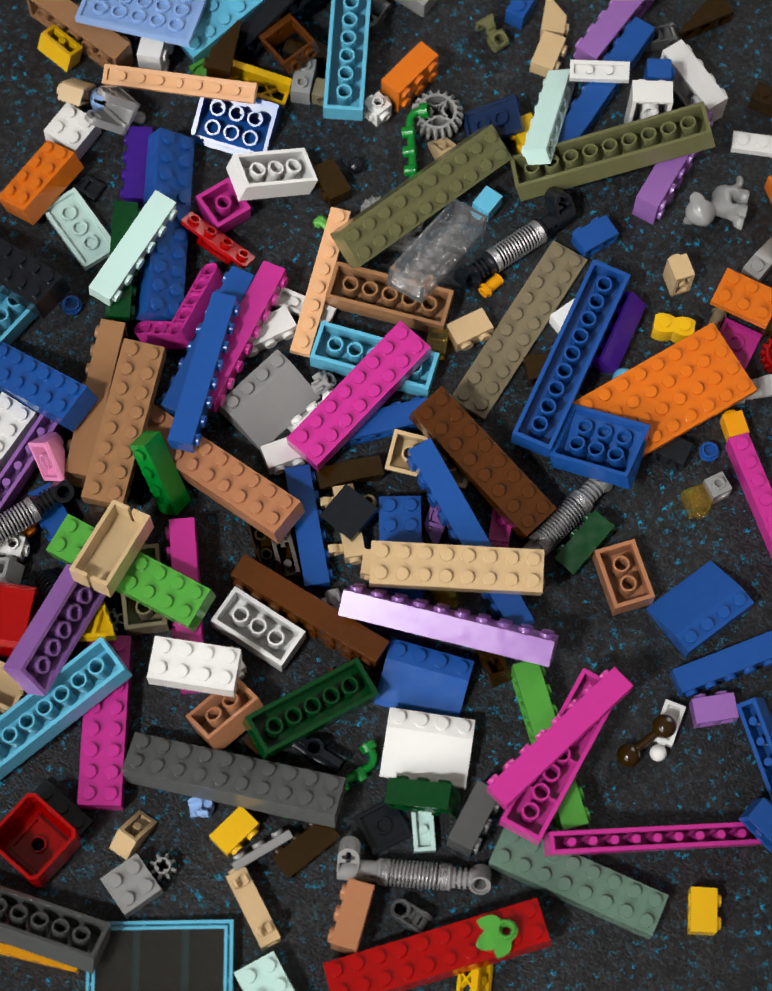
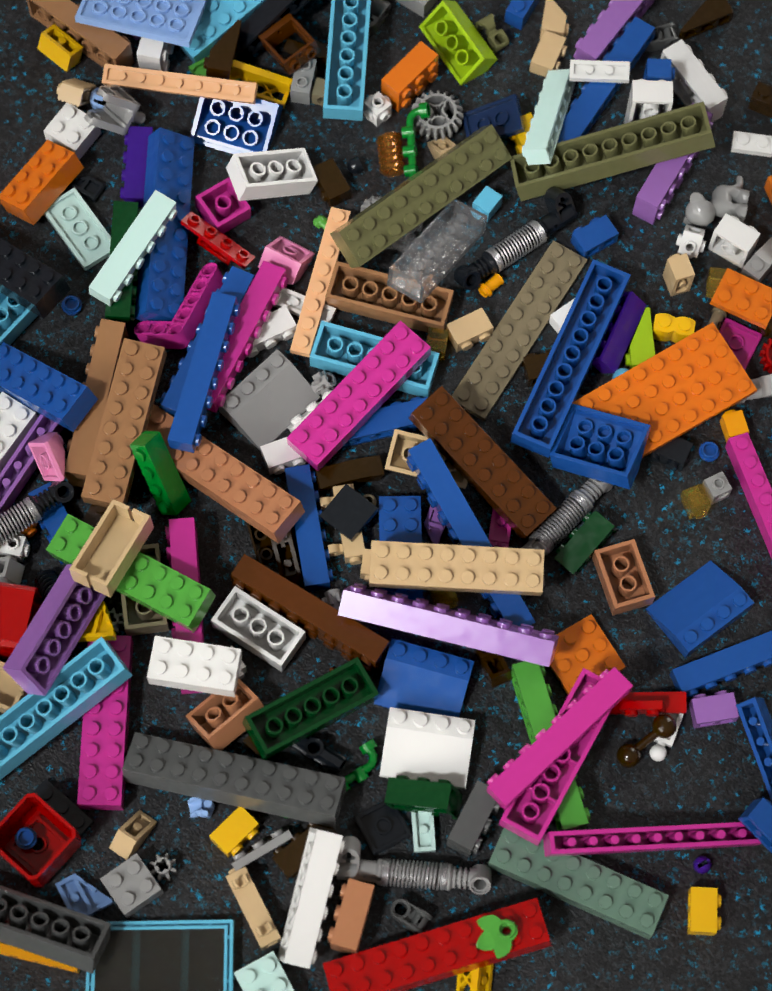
none -> blue plate [15,827,37,850]
none -> medium blue wing [55,873,113,916]
none -> bright pink slope [258,236,315,285]
none -> white brick [277,827,345,969]
none -> clear orange piece [377,131,404,177]
none -> lime slope [419,0,498,85]
none -> orange plate [549,614,626,695]
none -> red bracket [609,692,687,717]
none -> lime slope [625,307,655,369]
none -> white brick [676,224,706,258]
none -> dark purple hinge [693,856,711,874]
none -> clear yellow brick [705,267,727,299]
none -> white brick [708,214,761,268]

